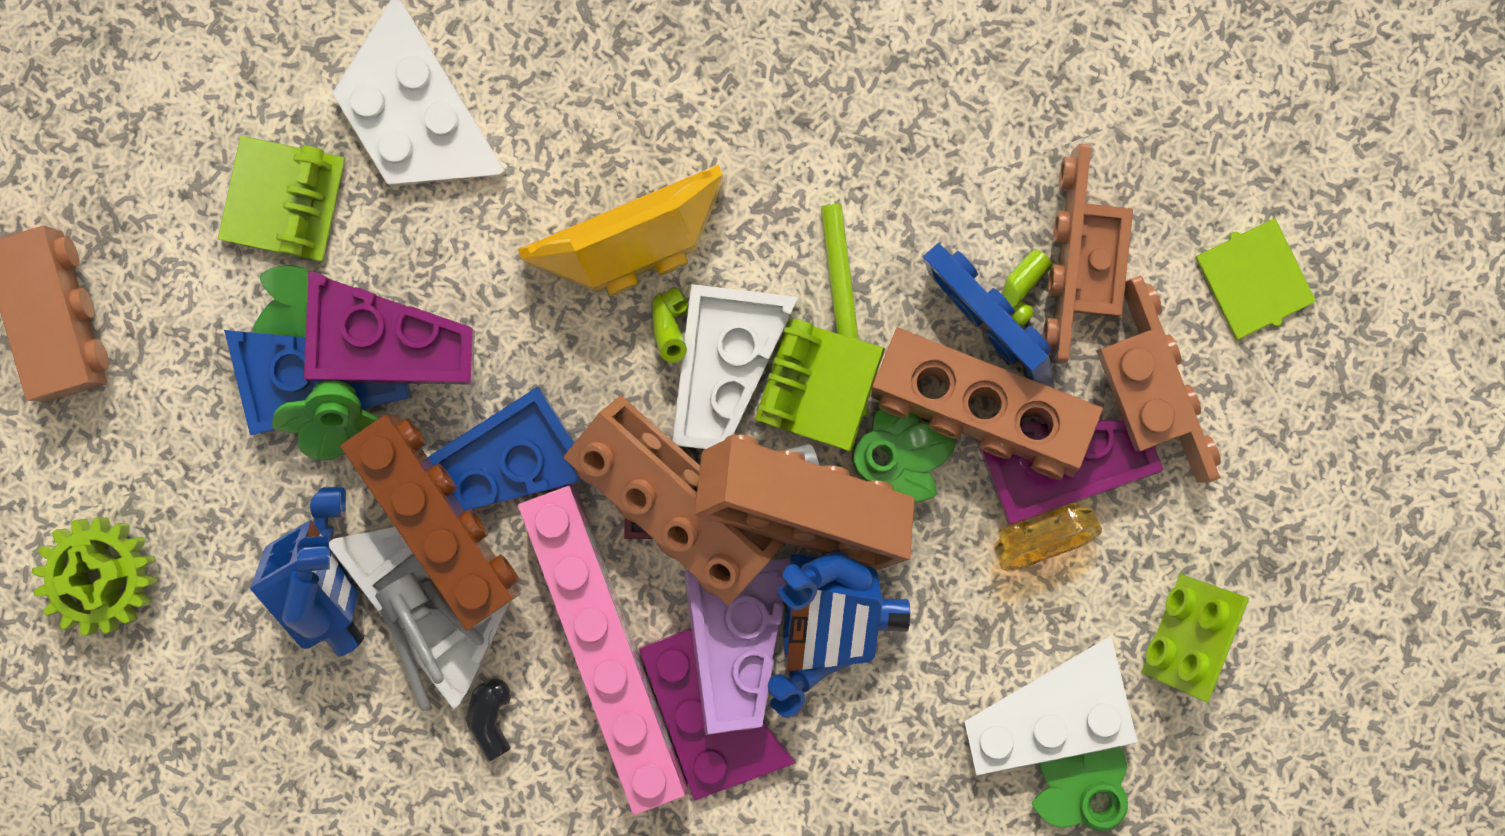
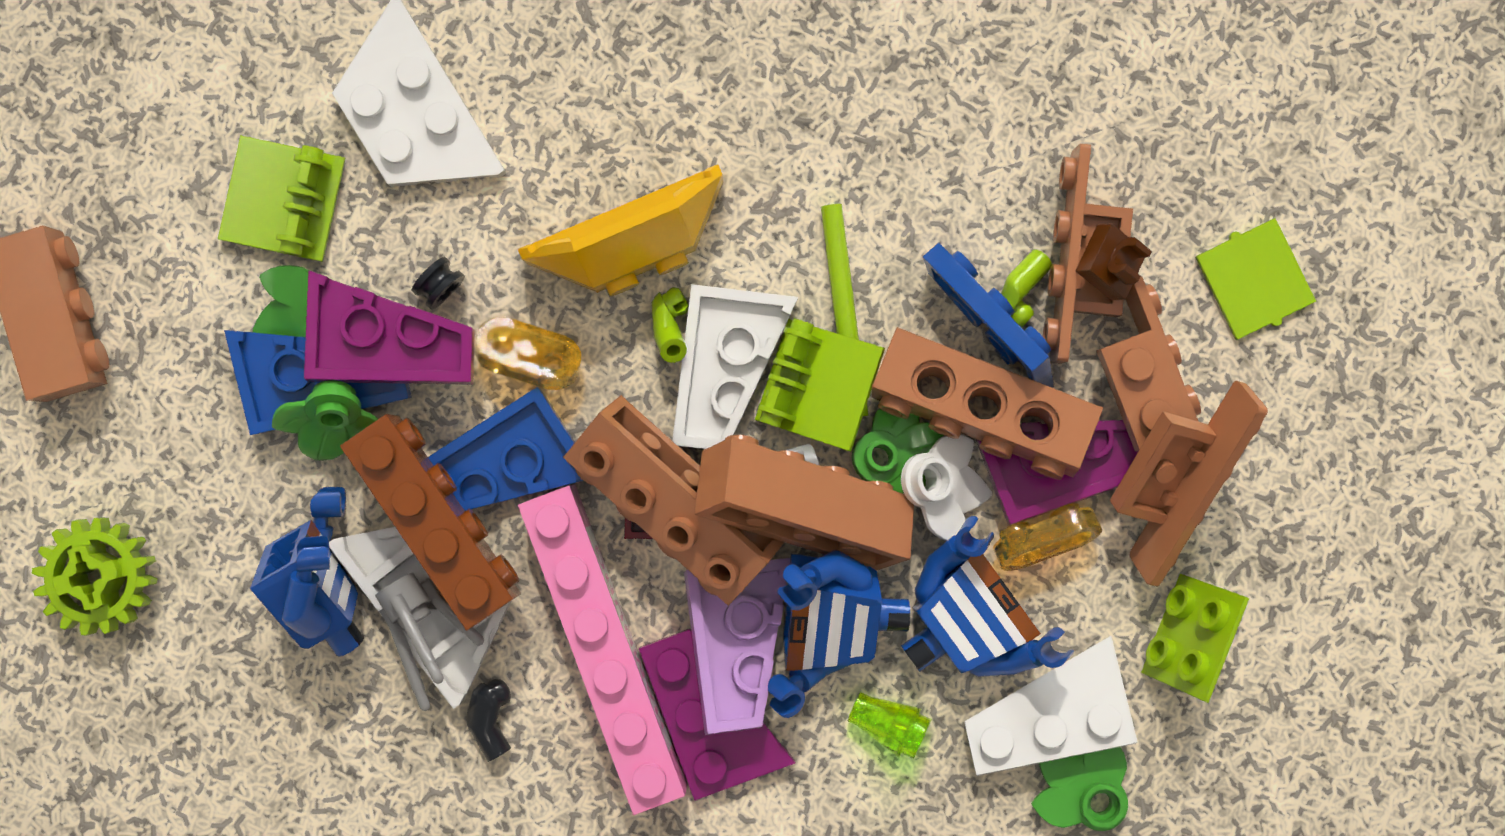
none -> black bush [411,256,465,310]
none -> clear yellow plate [475,317,581,390]
none -> clear neon green cone [847,692,932,759]
none -> white plate [901,435,992,541]
none -> torso [901,516,1074,677]
none -> reddish brown tile [1076,223,1152,300]
none -> nougat bracket [1110,381,1268,587]

